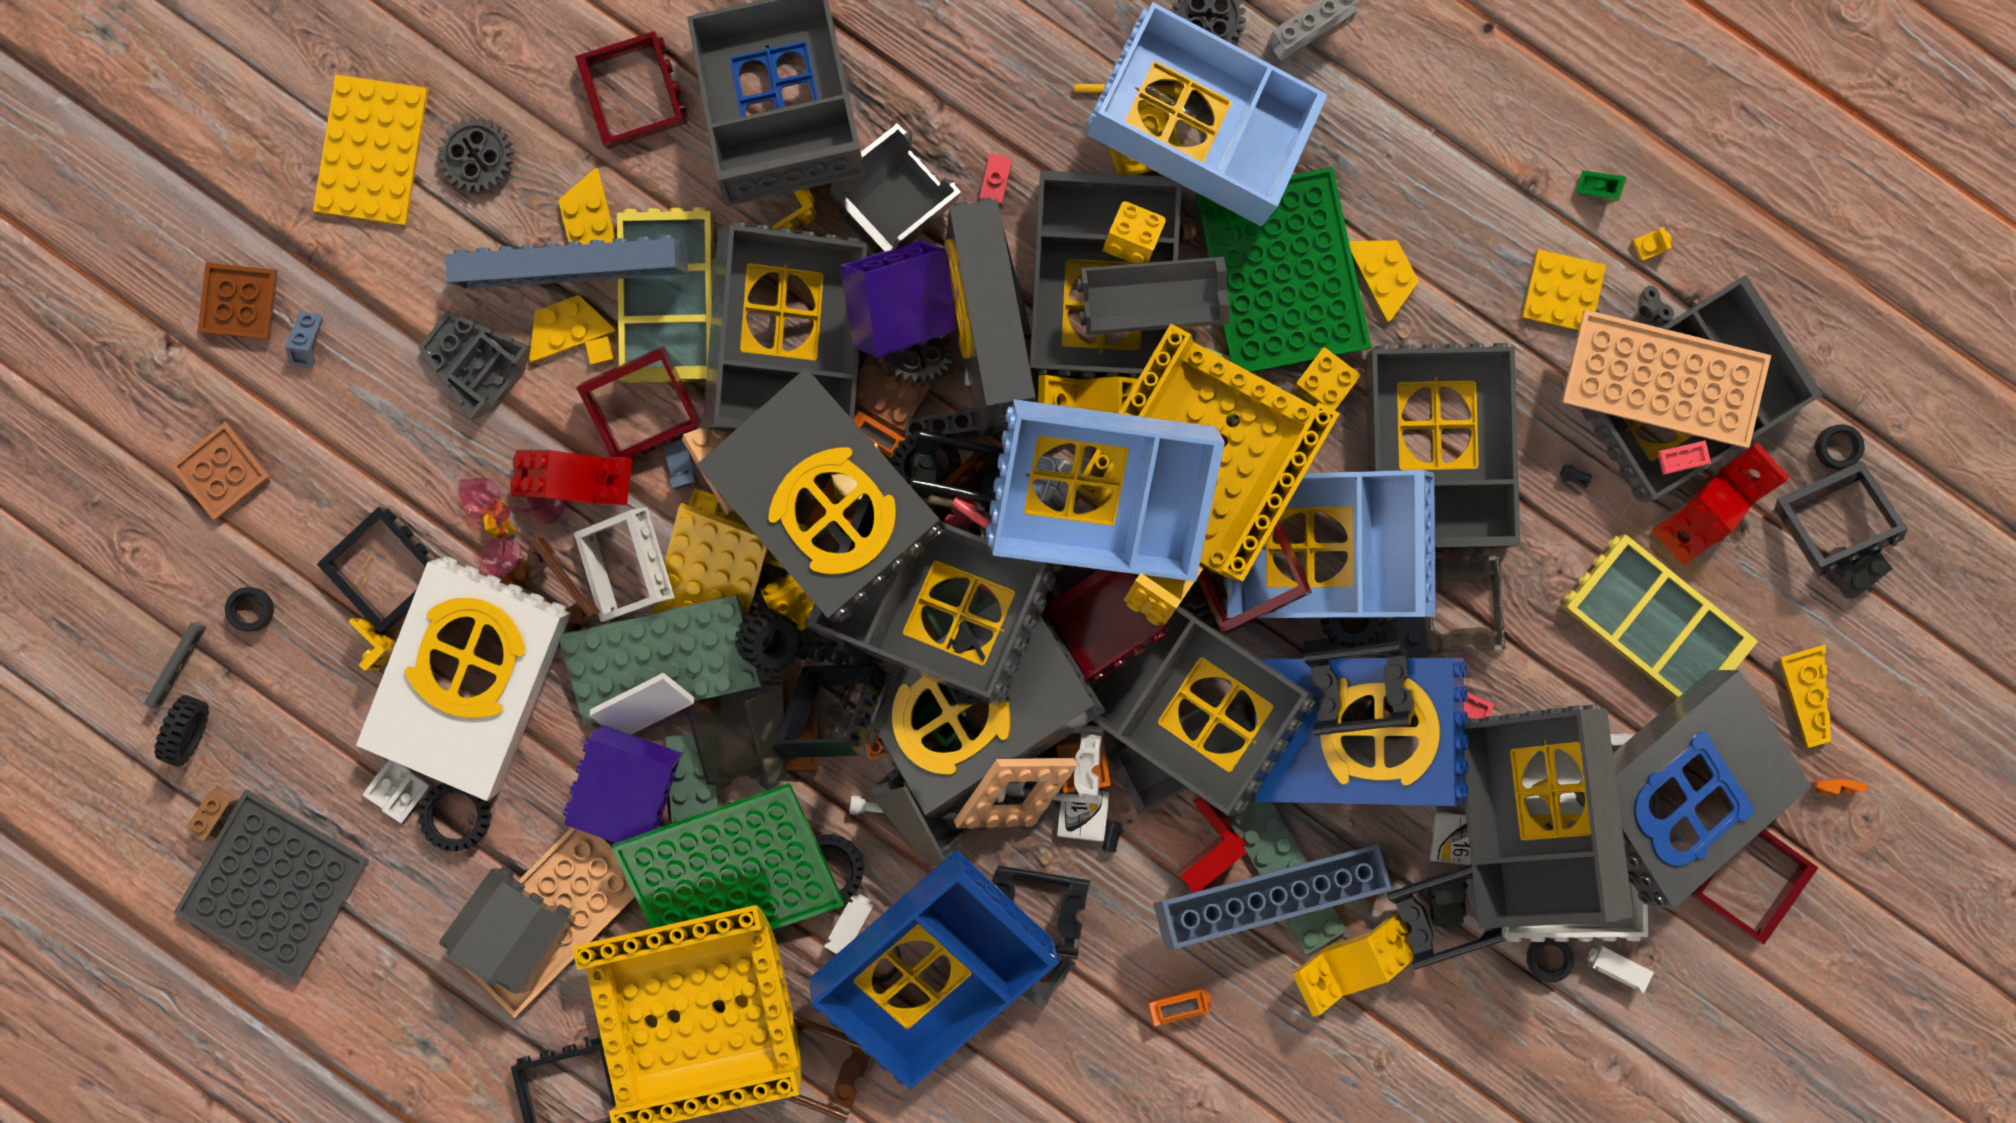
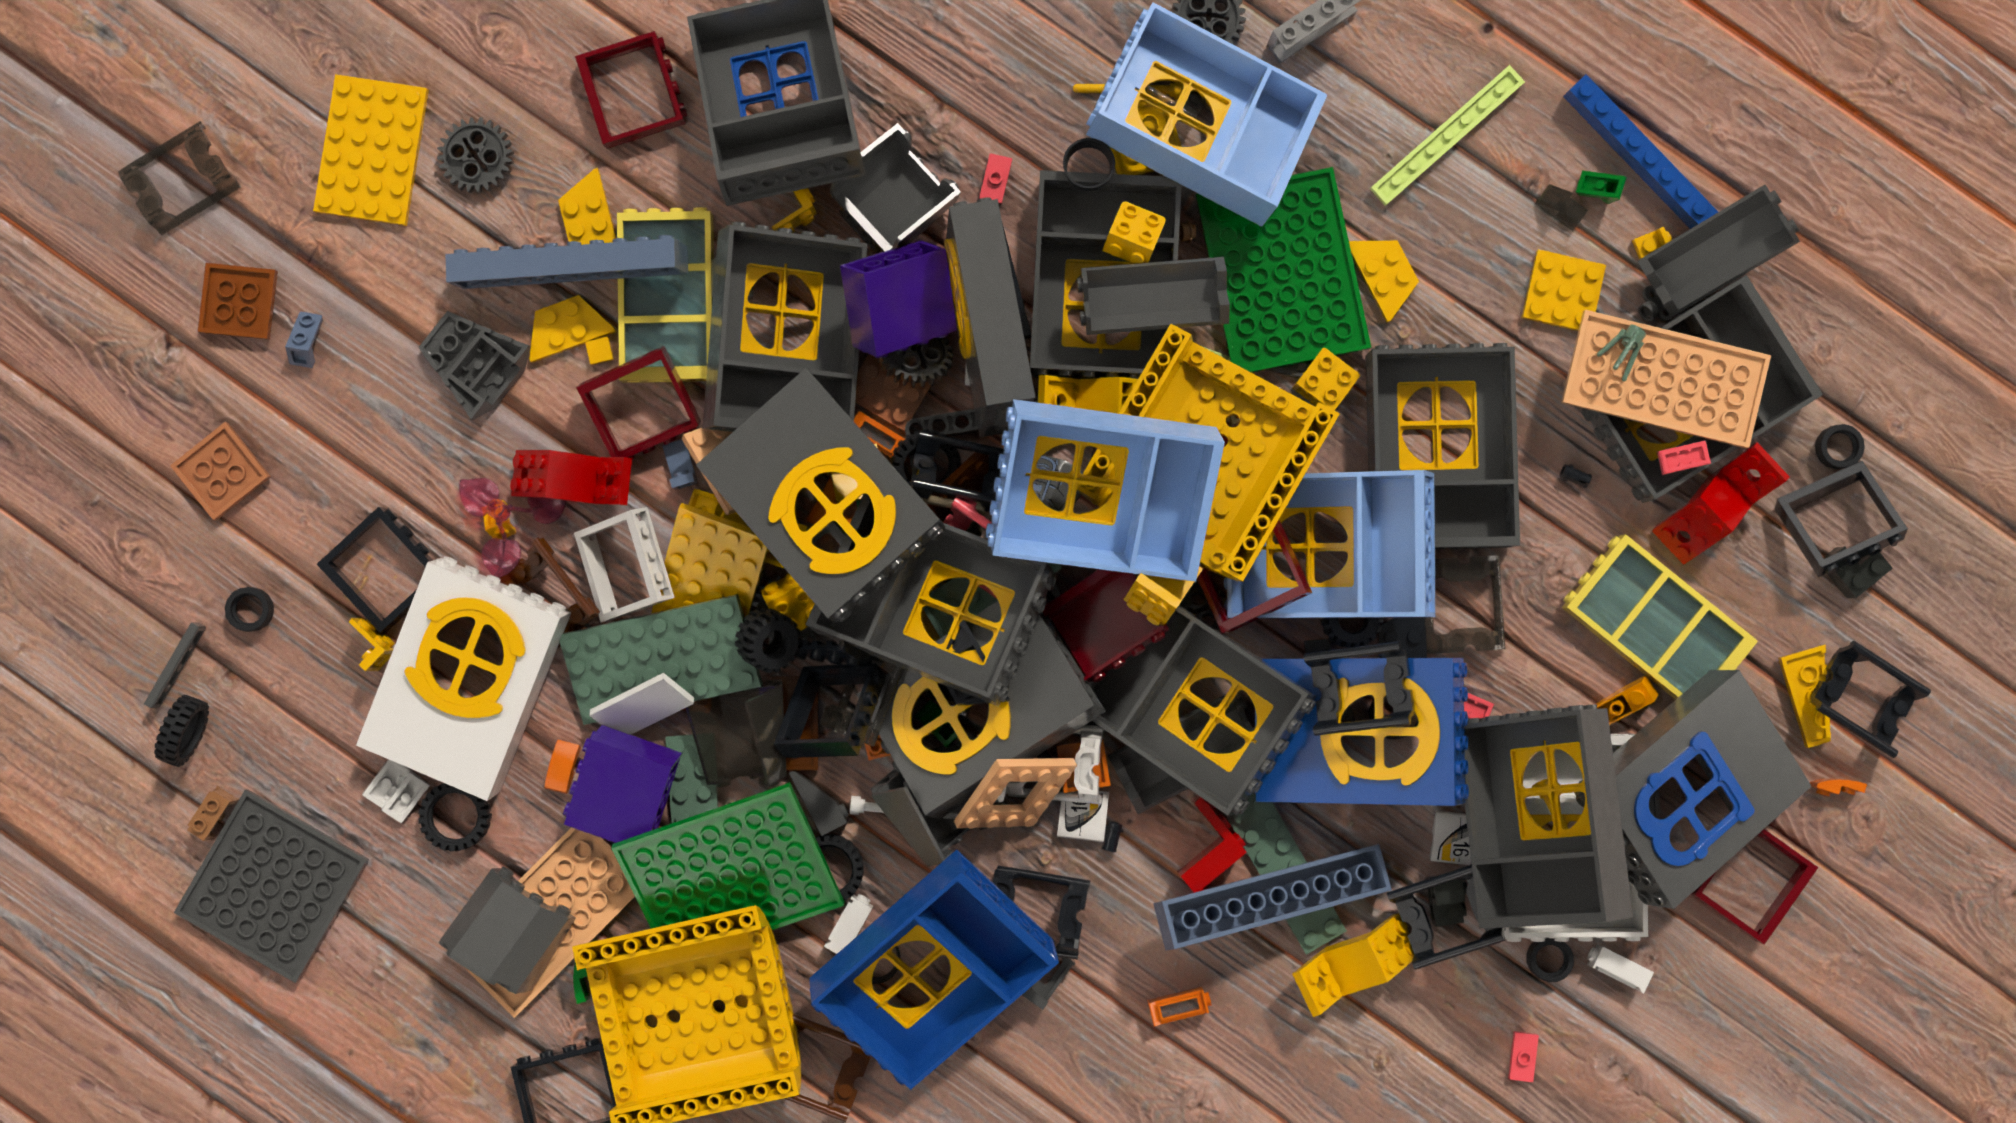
none -> clear smoke piece [118,121,241,236]
none -> orange slope [544,739,581,794]
none -> green slope [573,963,590,1004]
none -> dark grey slope [789,770,850,836]
none -> black tyre [1063,138,1115,191]
none -> yellowish green plate [1370,65,1525,206]
none -> coral plate [1508,1031,1539,1082]
none -> clear smoke slope [1535,184,1588,230]
none -> blue brick [1563,74,1718,229]
none -> light orange slope [1596,675,1659,725]
none -> sand green plant [1597,324,1646,381]
none -> dark grey panel [1638,185,1800,317]
none -> black piece [1810,641,1931,758]

